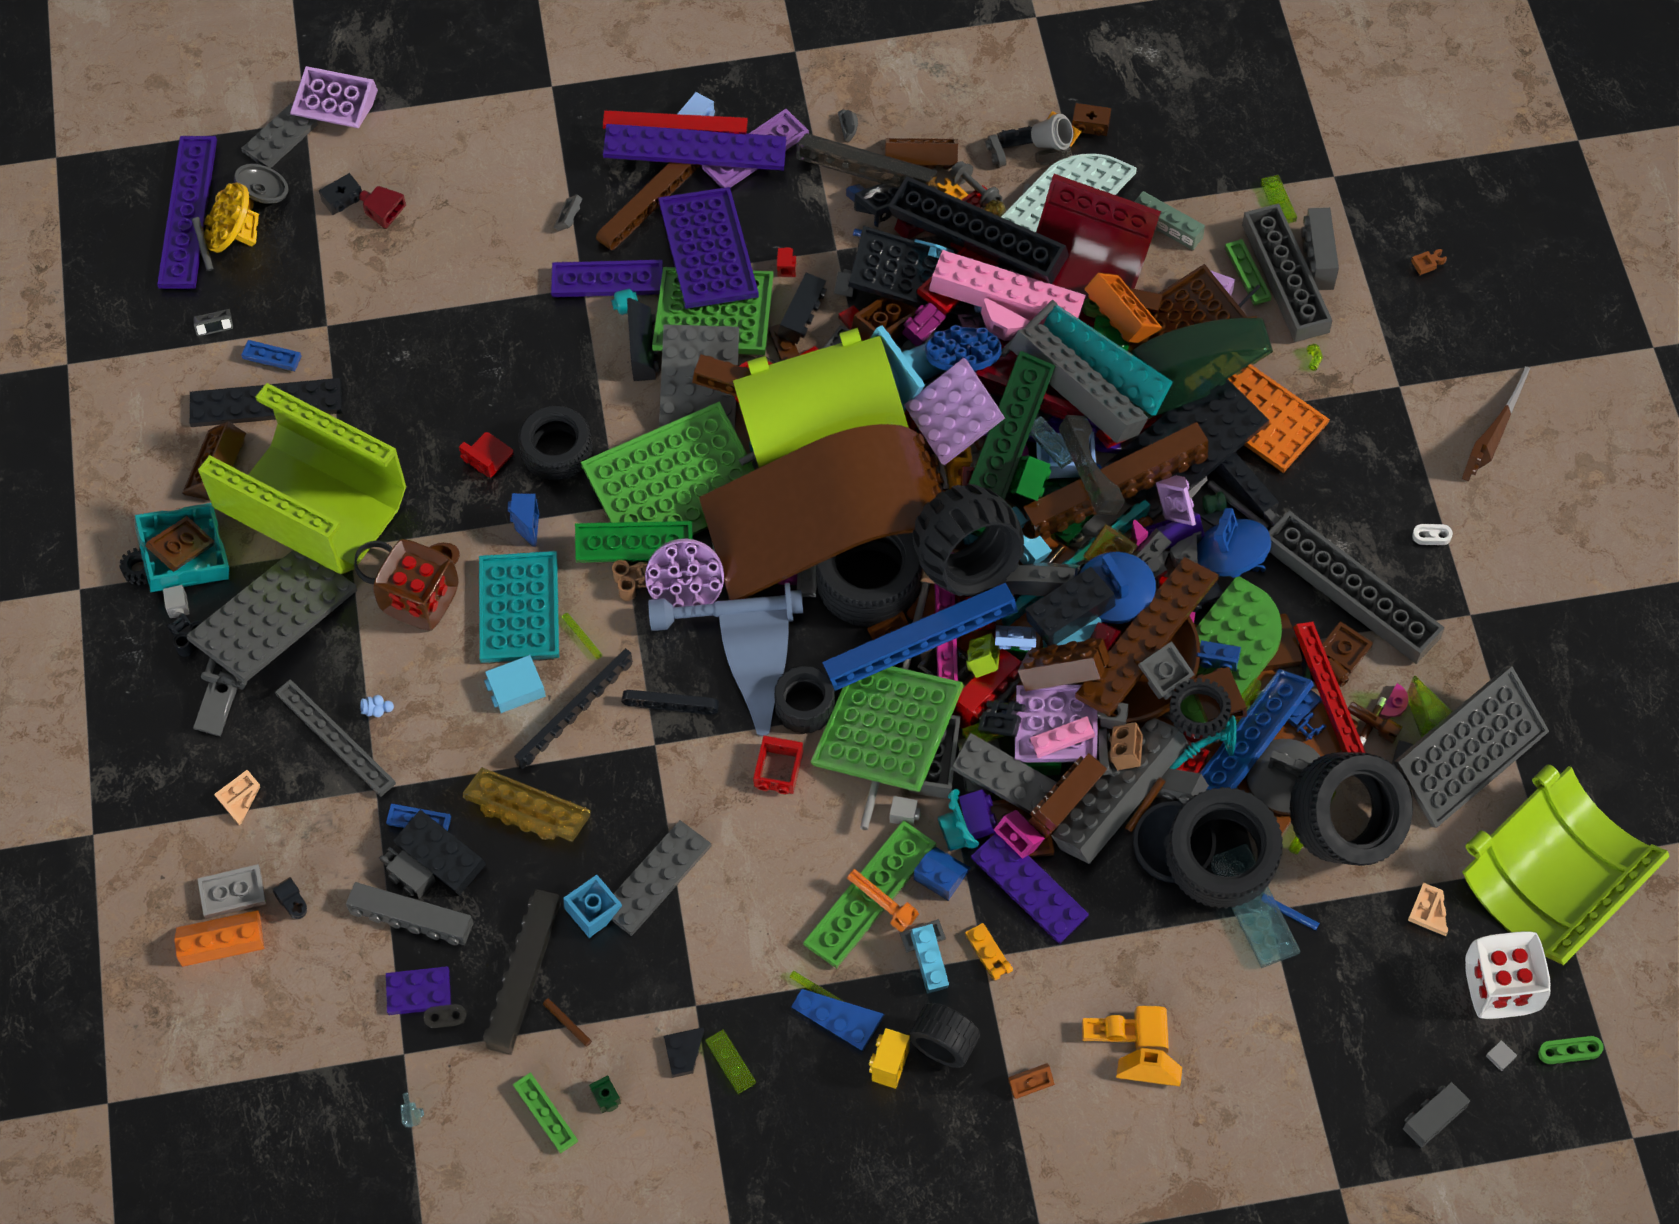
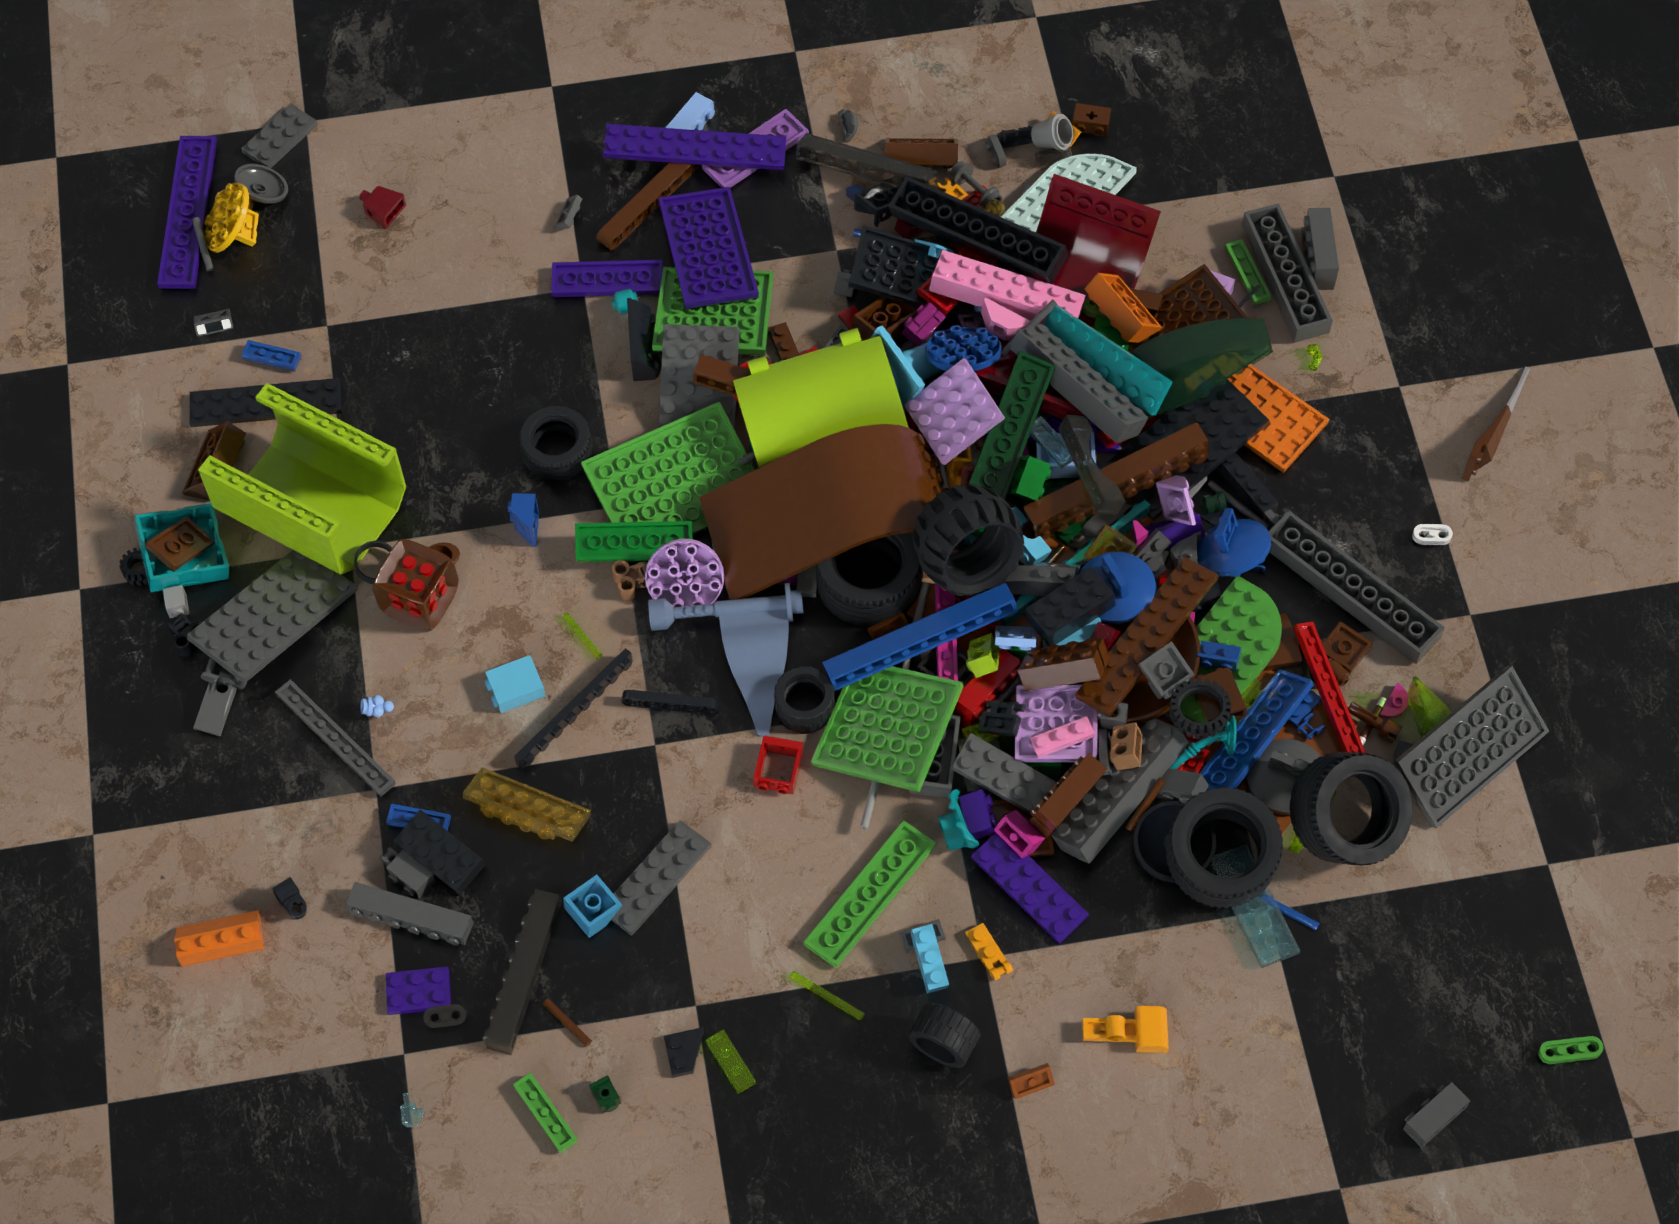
light grey plate [198,864,266,919] -> none
light nougat wing [214,770,260,825] -> none
lavender slope [290,66,378,128] -> none
black brick [319,173,362,215] -> none
red bracket [459,432,514,478] -> none
teal plate [479,551,560,663] -> none
red tile [603,111,748,134] -> none
red brick [777,247,796,277] -> none
black brick [777,272,827,344] -> none
blue wing [791,989,885,1051] -> none
orange piece [847,869,919,932] -> none
yellow brick [869,1028,910,1089] -> none
light grey brick [890,796,921,827] -> none
blue slope [914,847,971,901] -> none
light orange slope [1116,1048,1182,1086] -> none
sand green brick [1134,191,1205,250] -> none
clear neon green plate [1261,175,1297,223] -> none
light nougat wing [1408,882,1448,936] -> none
dark orange plate [1411,249,1447,275] -> none
lime panel [1462,764,1670,965] -> none
white piece [1465,932,1550,1019] -> none
light grey tile [1486,1040,1517,1071] -> none

